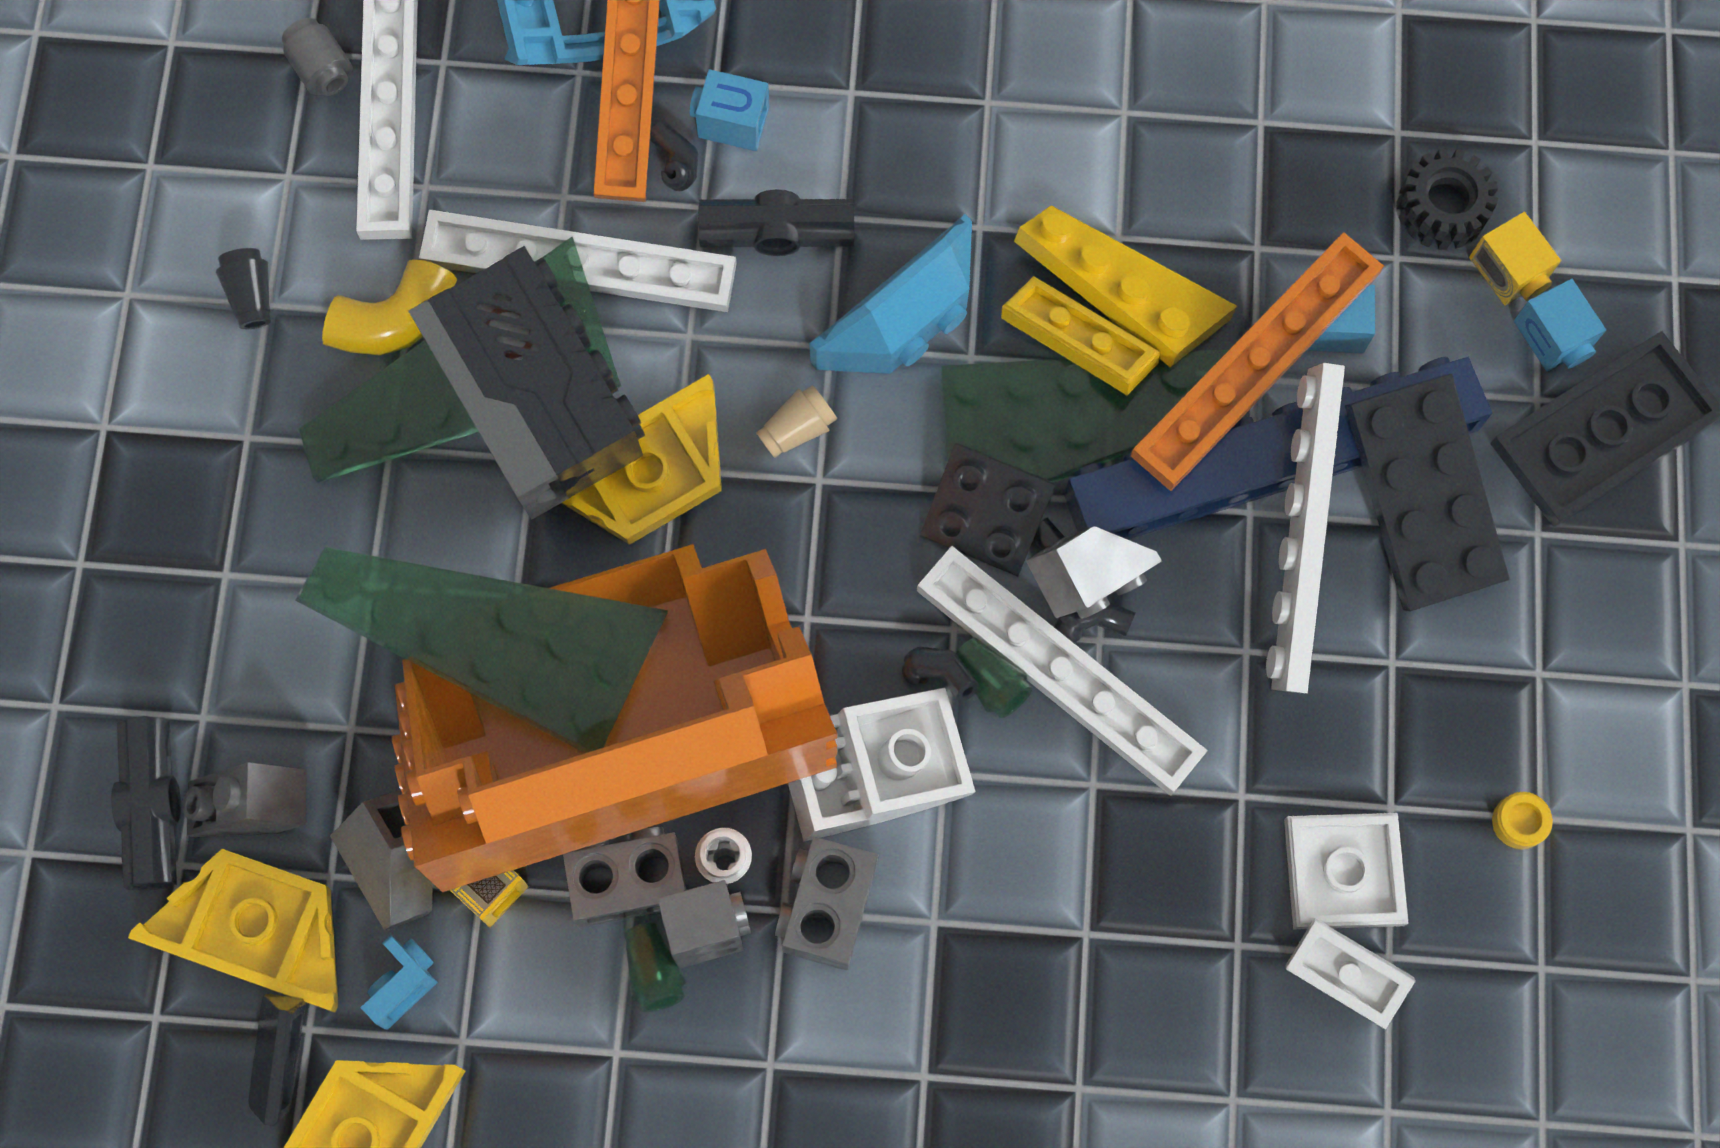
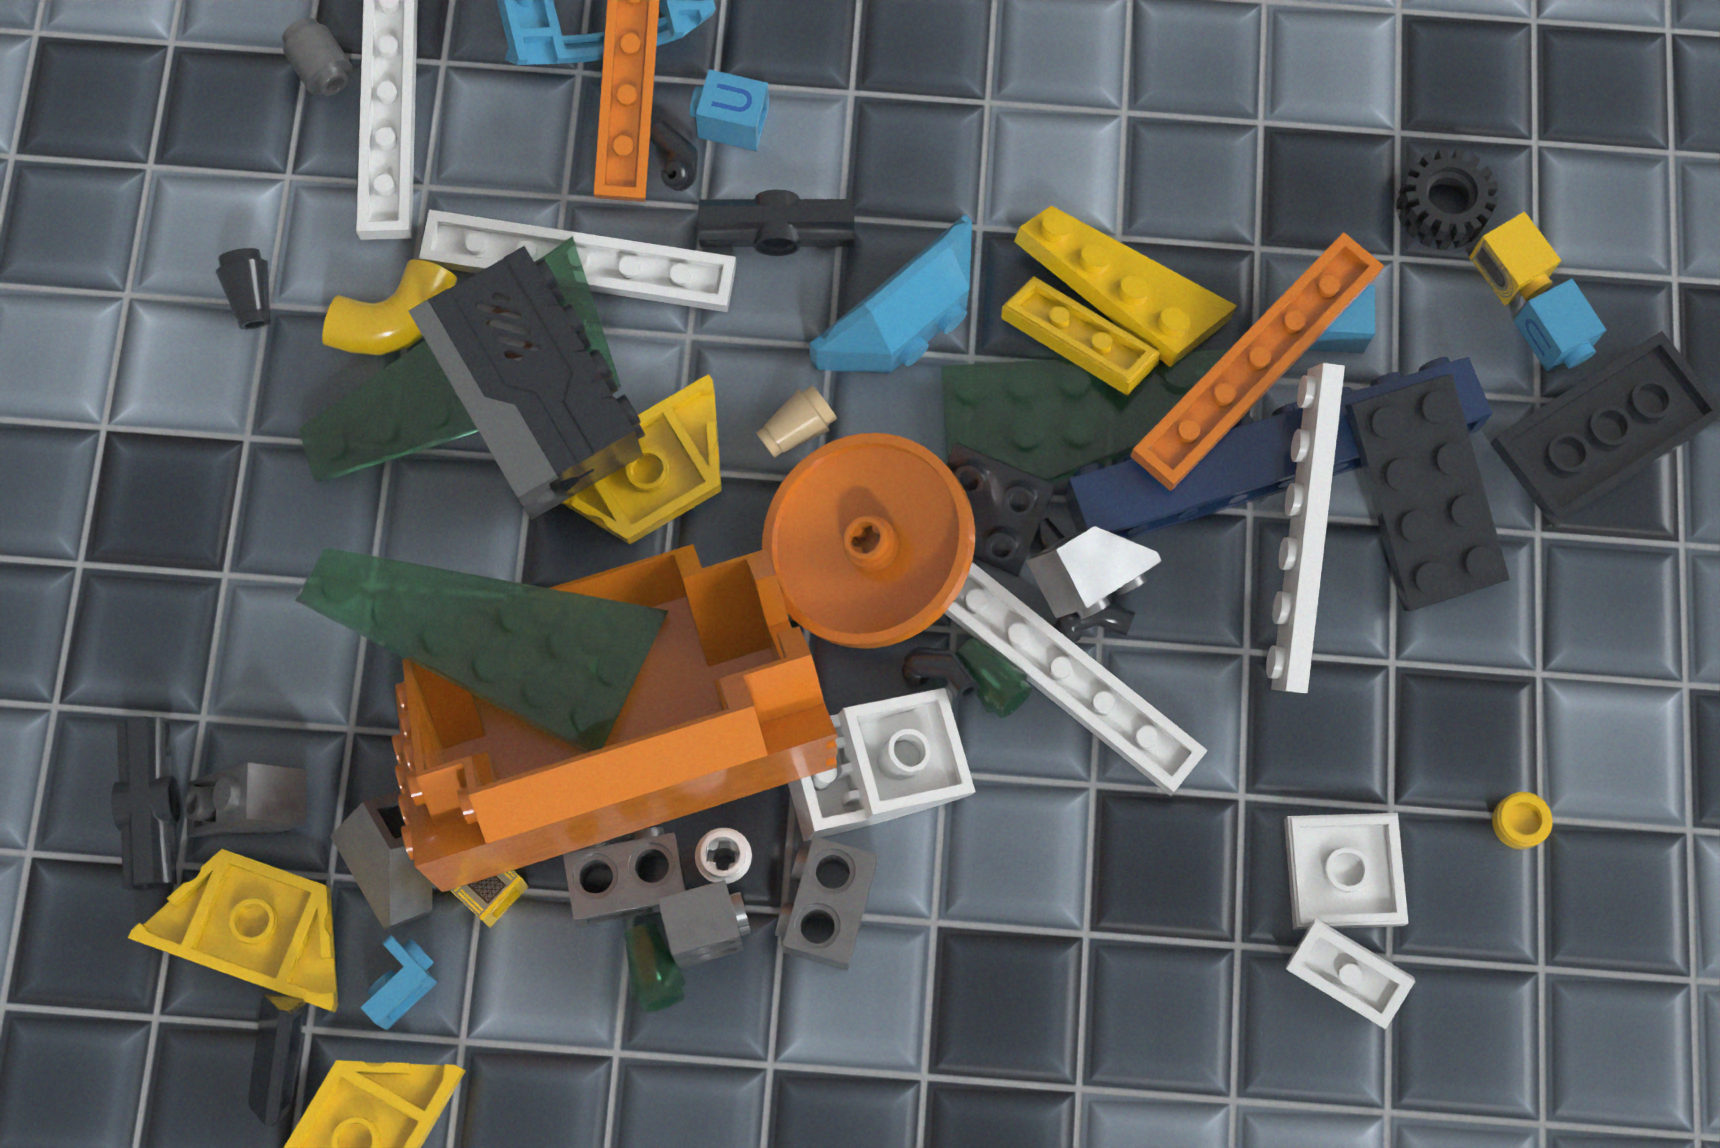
none -> orange dish [762,433,975,649]

